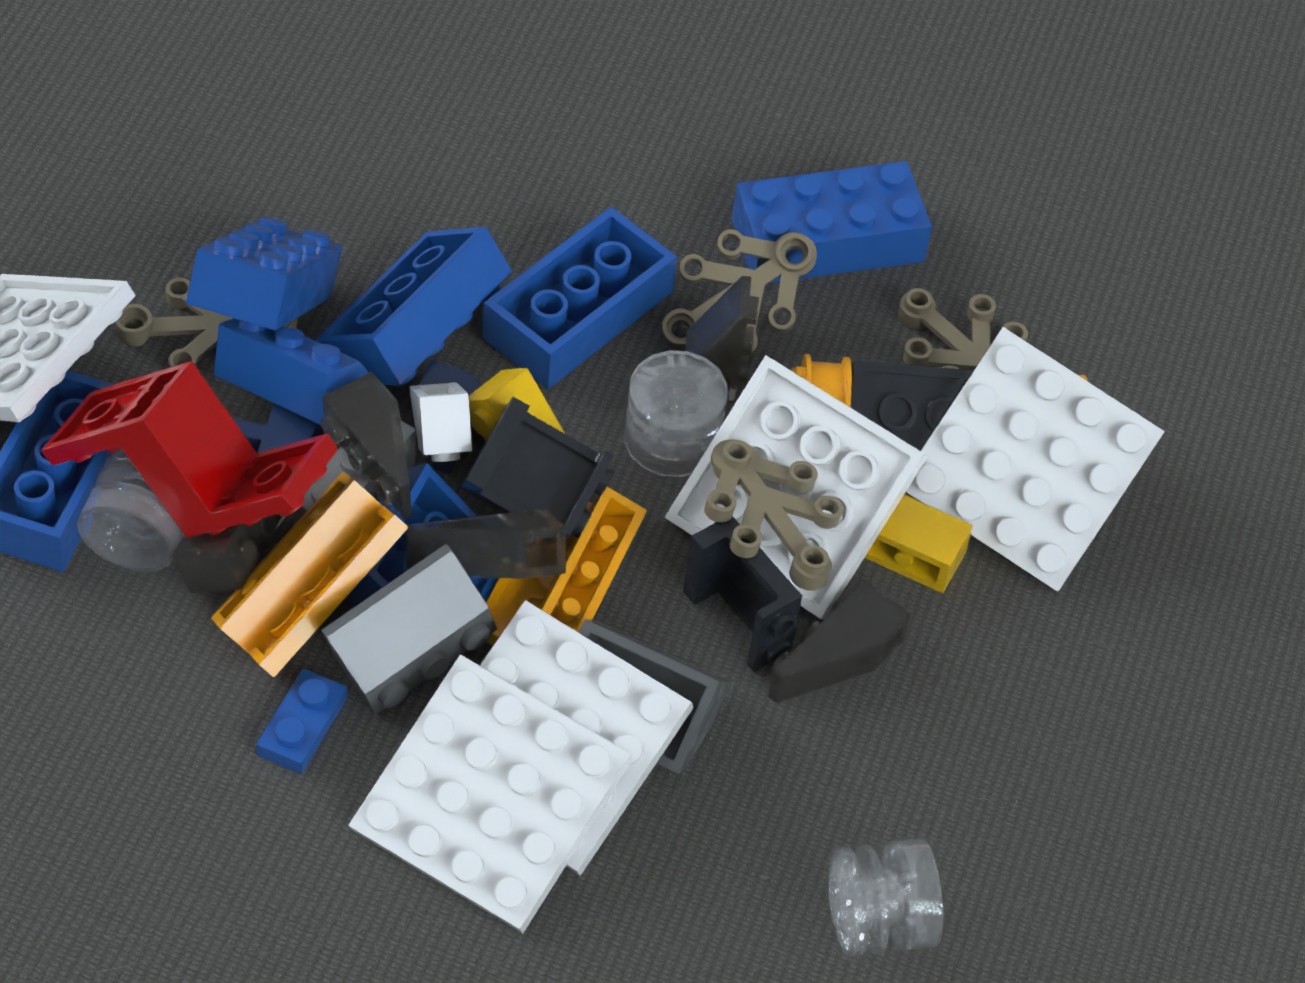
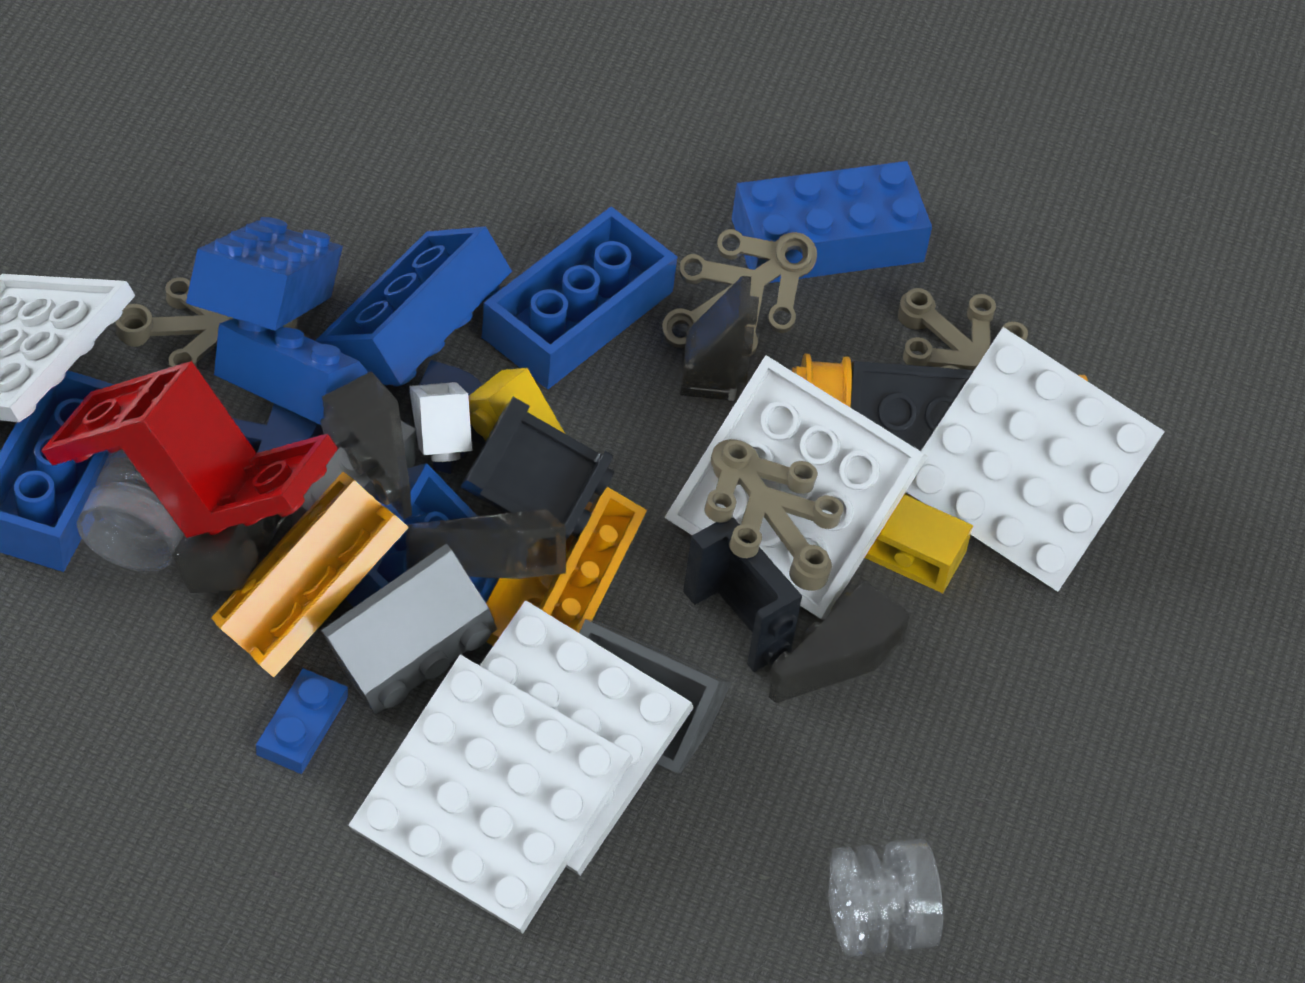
clear wheel [624,350,727,477] -> none

